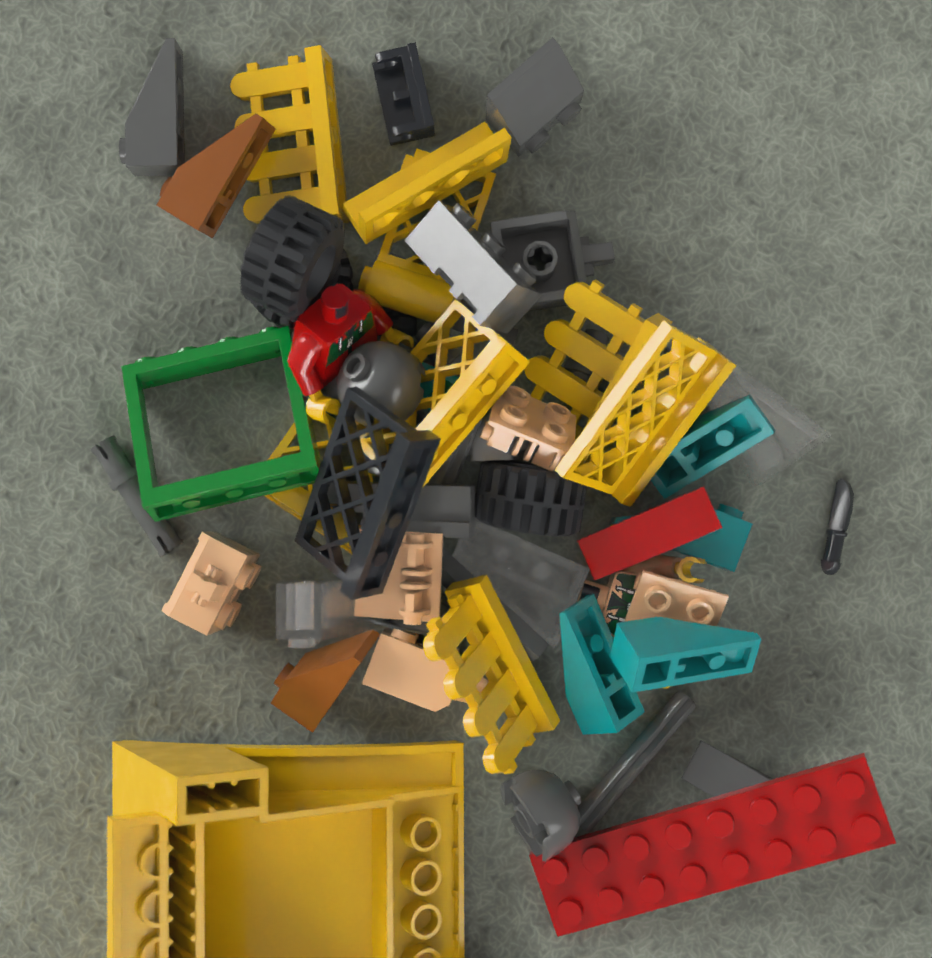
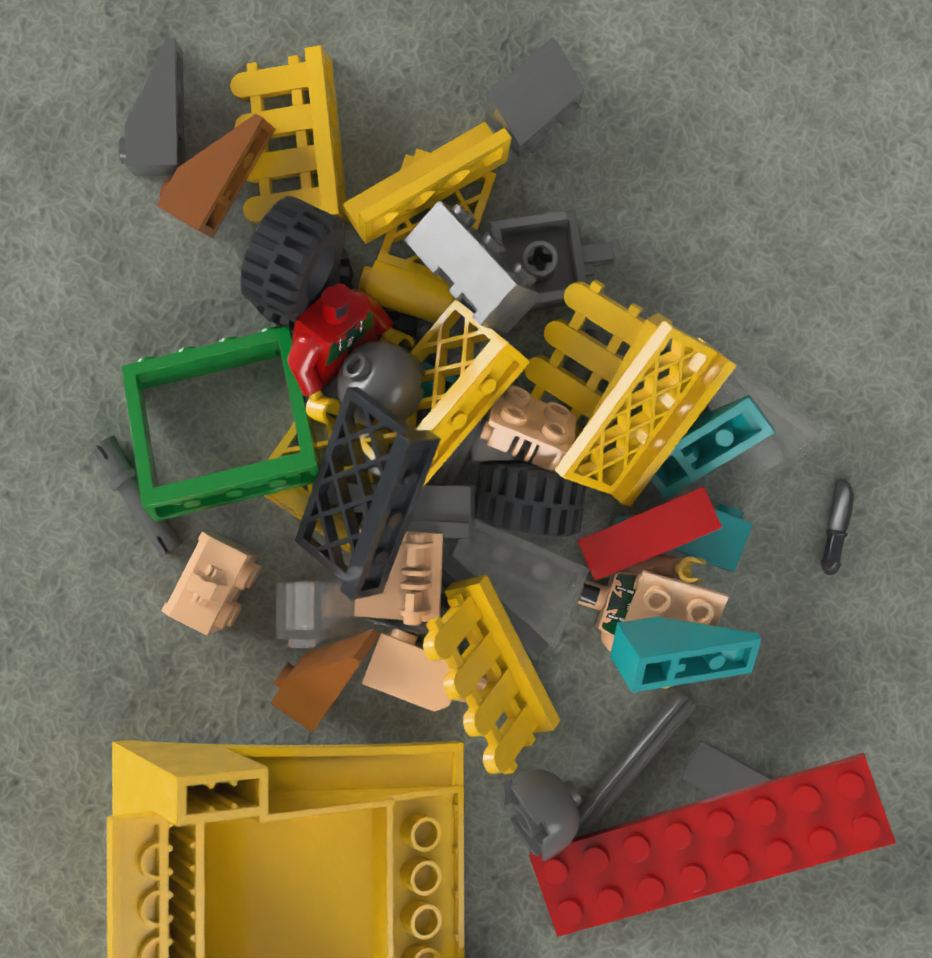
black hinge [372,42,435,146] -> none
teal slope [559,594,645,735] -> none

